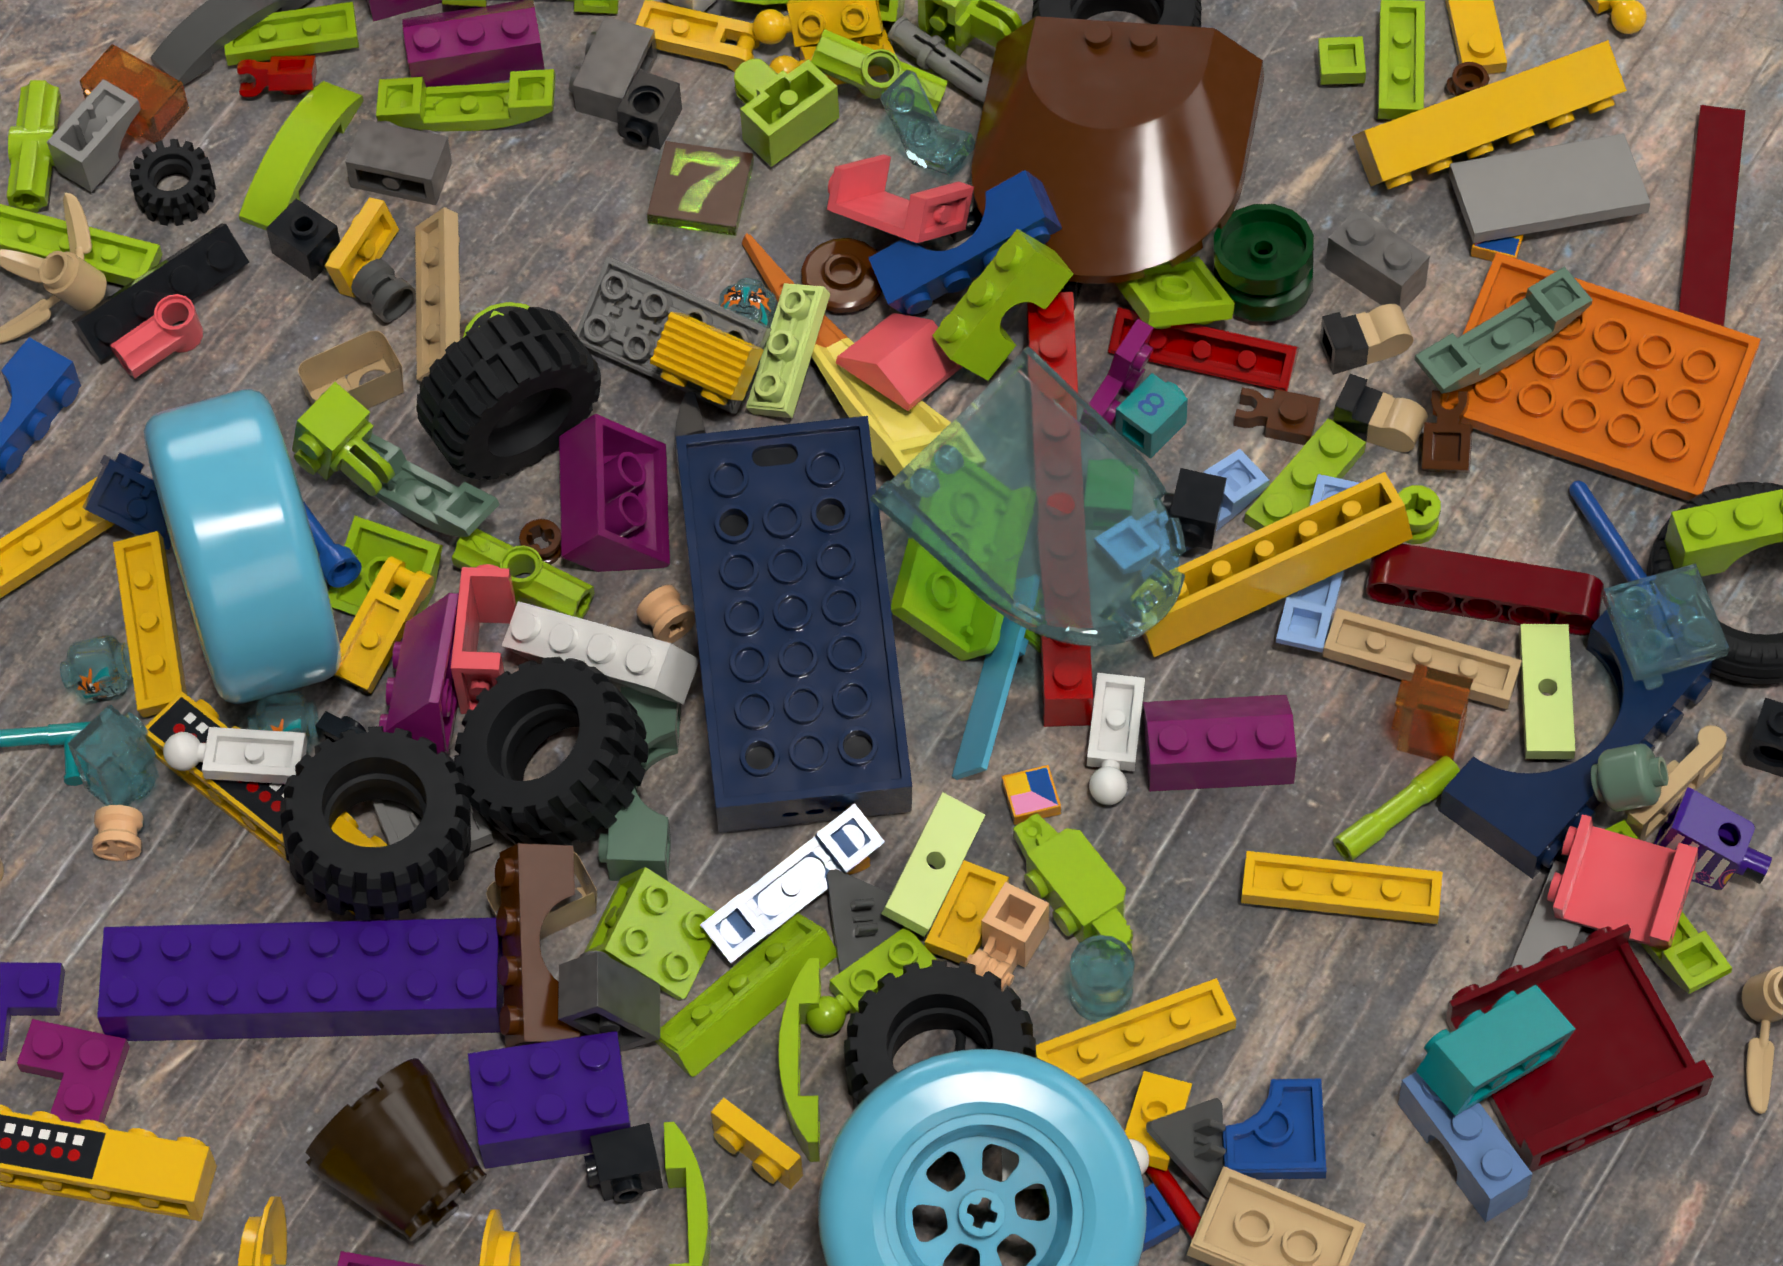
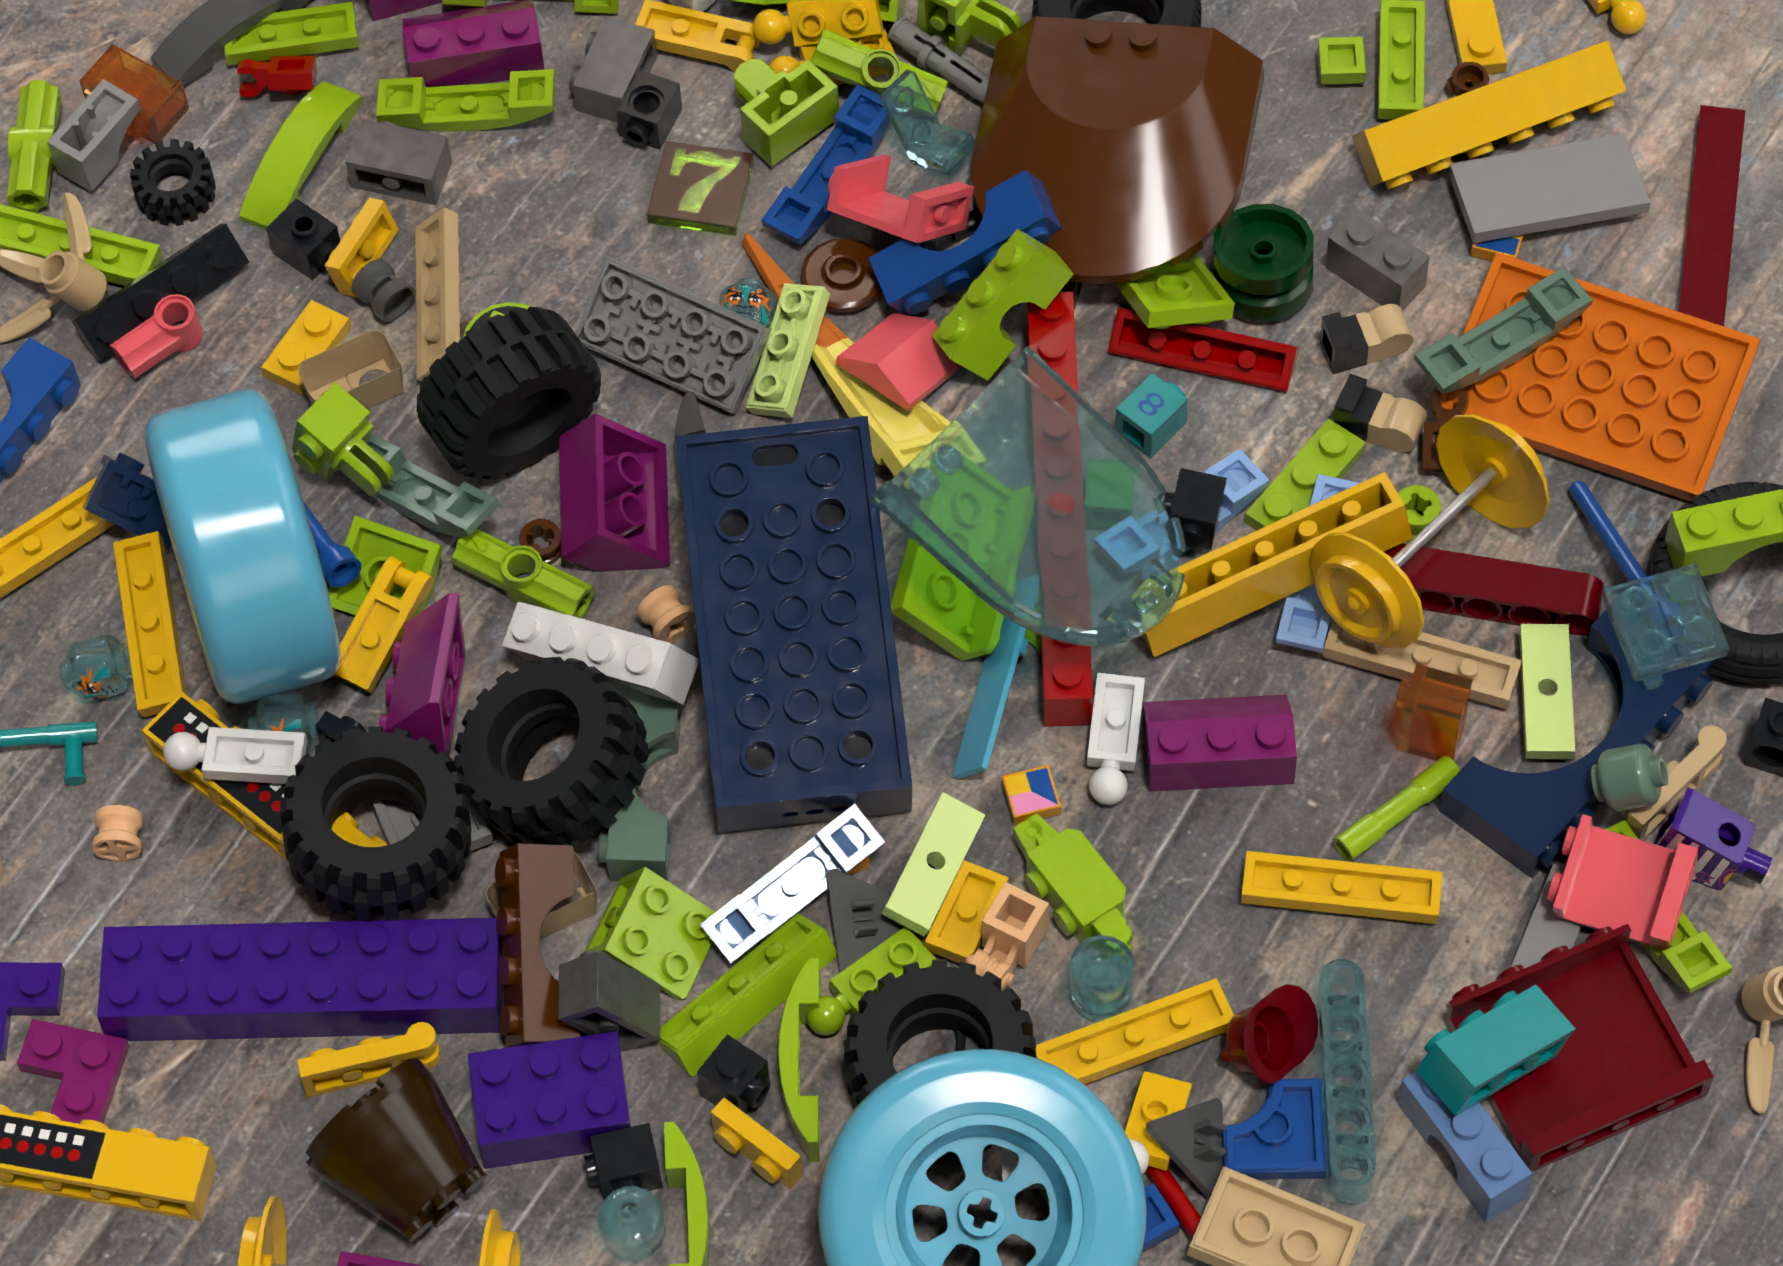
clear light blue brick [68,704,159,806] -> none
coral panel [451,564,516,714] -> none
yellow brick [650,312,764,405] -> none
magenta plate [1080,318,1154,439] -> none
reddish brown plate [1234,387,1321,445] -> none
none -> yellow plate [261,300,352,396]
none -> yellow plate [297,1022,441,1098]
none -> clear light blue head [598,1186,666,1261]
none -> black brick [697,1034,771,1114]
none -> blue slope [761,84,896,244]
none -> dark red piece [1219,984,1319,1084]
none -> yellow axle [1310,414,1550,648]
none -> clear light blue beam [1317,959,1376,1206]

